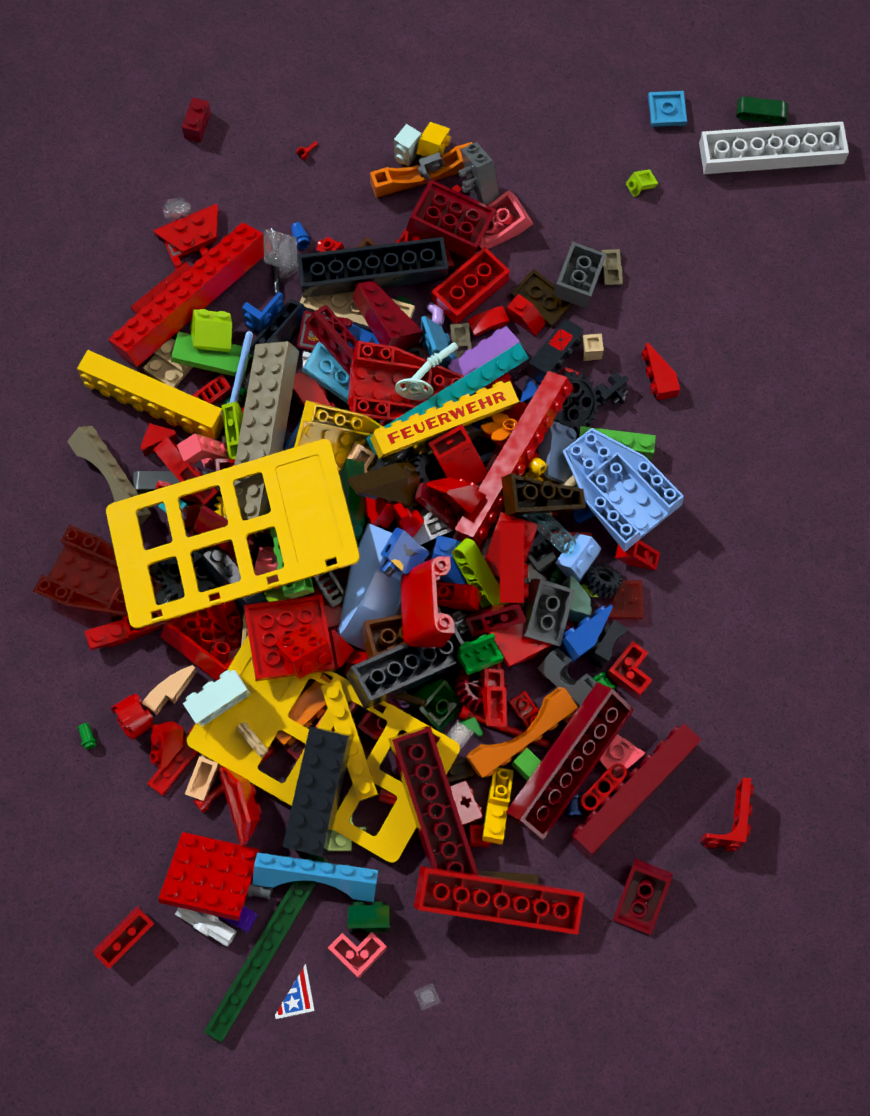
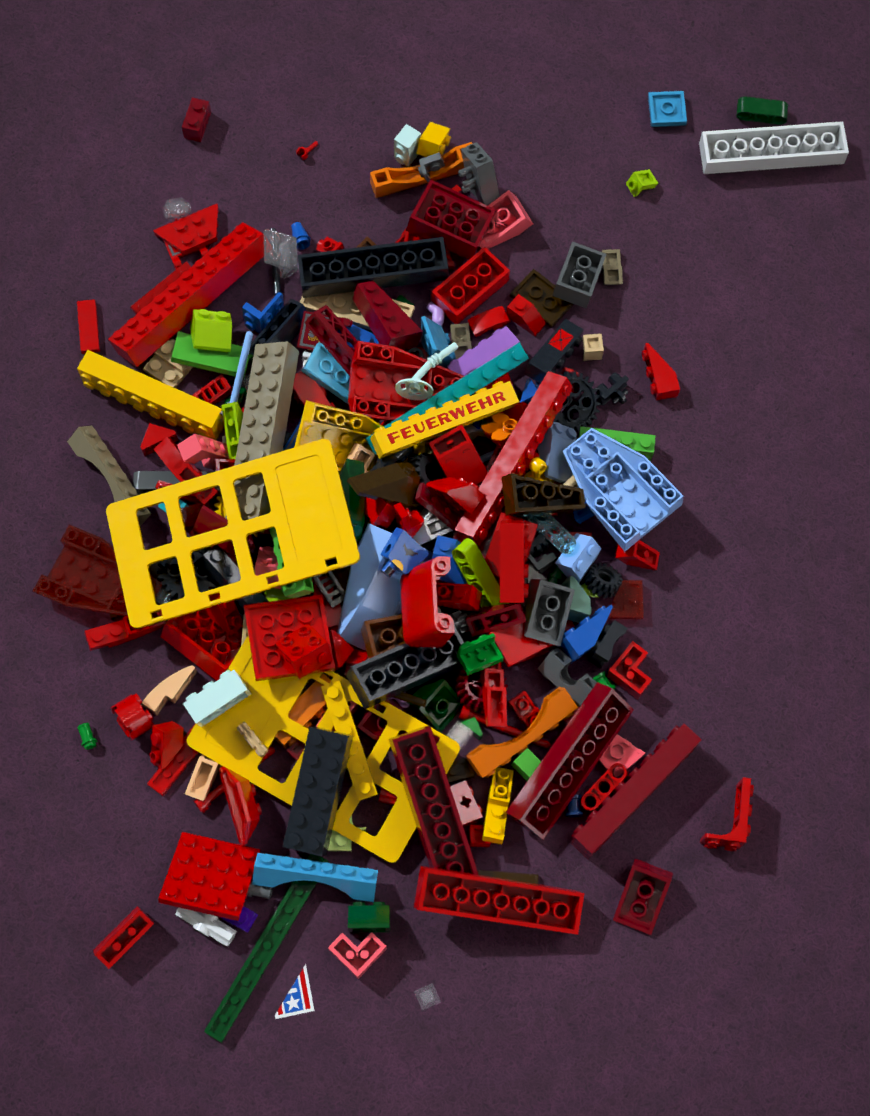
none -> red tile [77,299,100,354]

